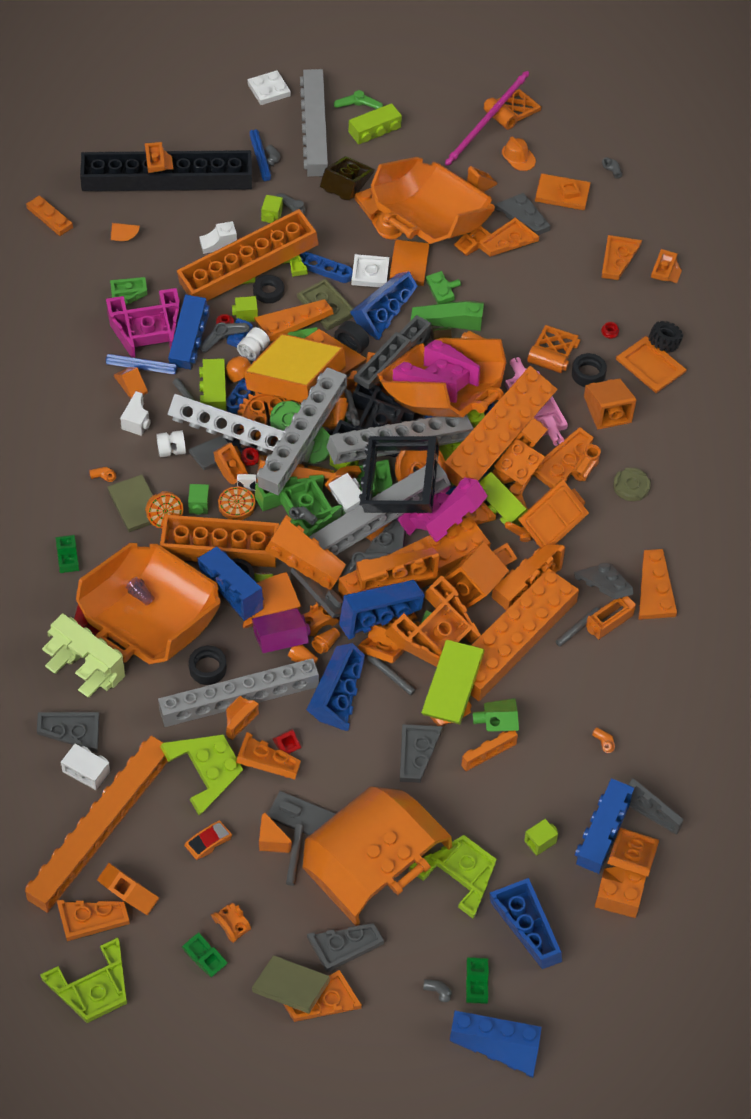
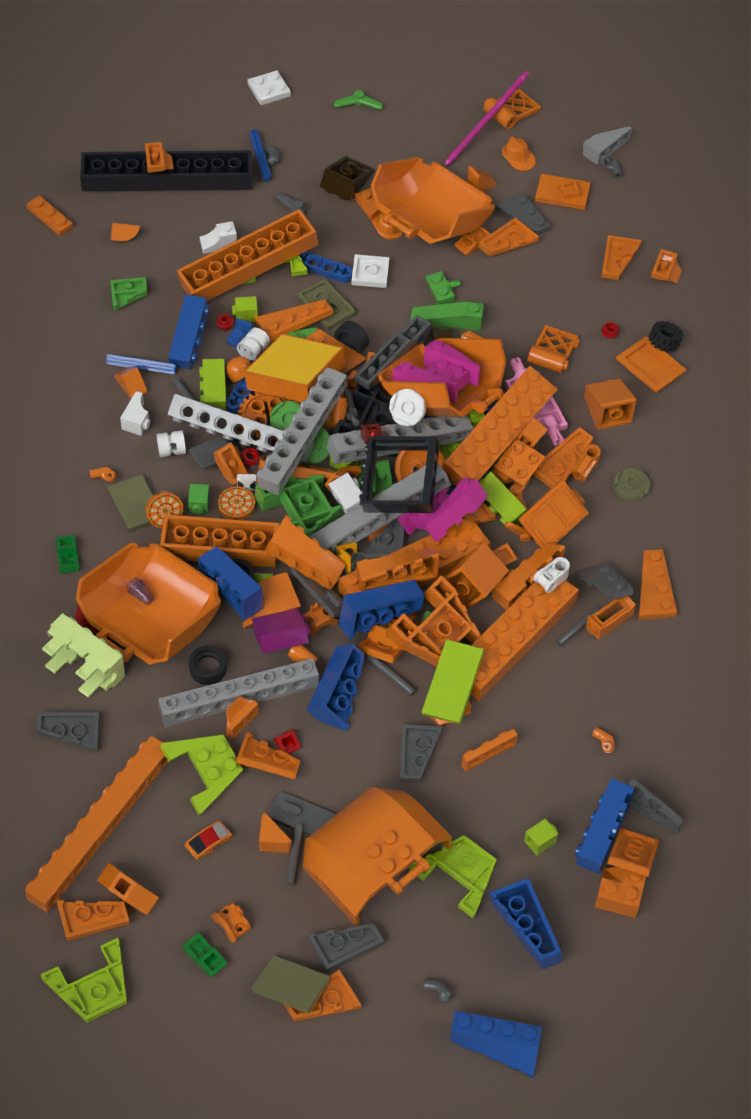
white brick [61,744,110,790] -> none
dark pink wedge [106,288,180,358] -> none
dark grey piece [200,322,249,353] -> none
black tyre [253,275,284,303] -> none
lime brick [261,195,283,223] -> none
dark grey arm [289,507,318,525] -> none
light grey brick [300,69,328,177] -> none
orange cone [312,628,340,654] -> none
lime brick [348,103,402,145] -> none
blue wedge [350,271,418,340] -> none
orange tile [389,239,430,286] -> none
green slope [466,958,489,1004] -> none
bright green torso [473,698,519,731] -> none
black tyre [572,353,607,387] -> none
none -> light orange bracket [336,542,357,573]
none -> clear red plate [360,423,384,444]
none -> white tile [389,388,426,426]
none -> white piece [533,557,570,593]
none -> light grey slope [582,126,632,165]

